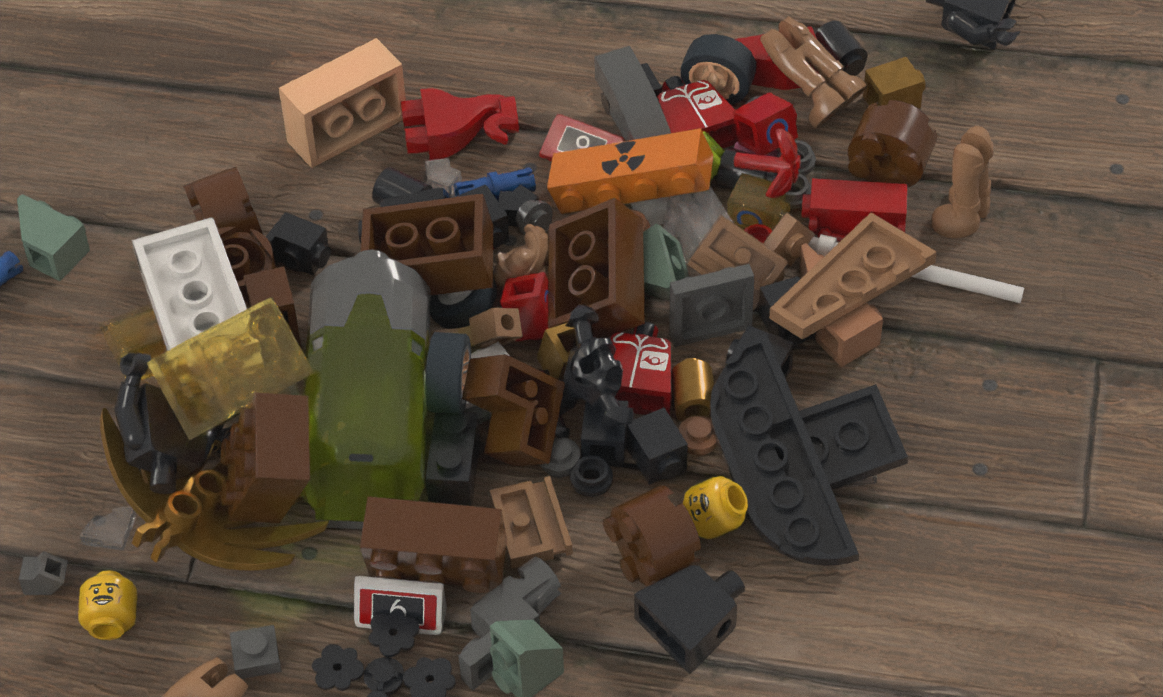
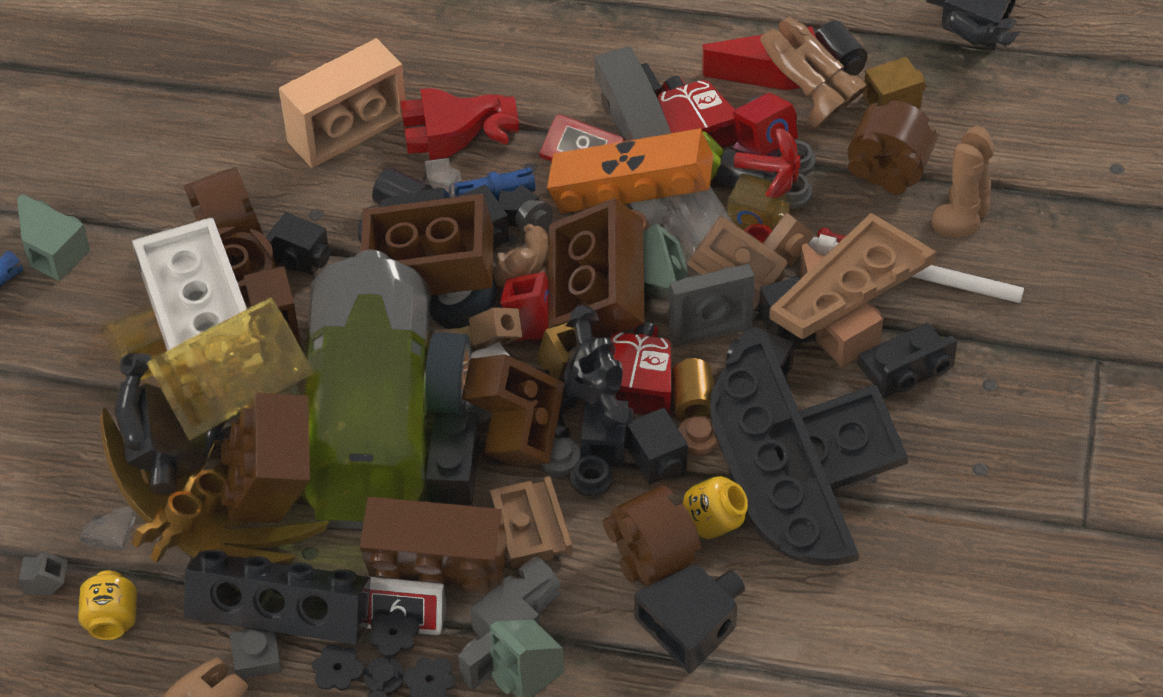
black wheel [680,34,757,105] -> none
red brick [801,178,907,236] -> none
none -> black brick [184,550,371,645]
none -> black bracket [857,323,957,398]

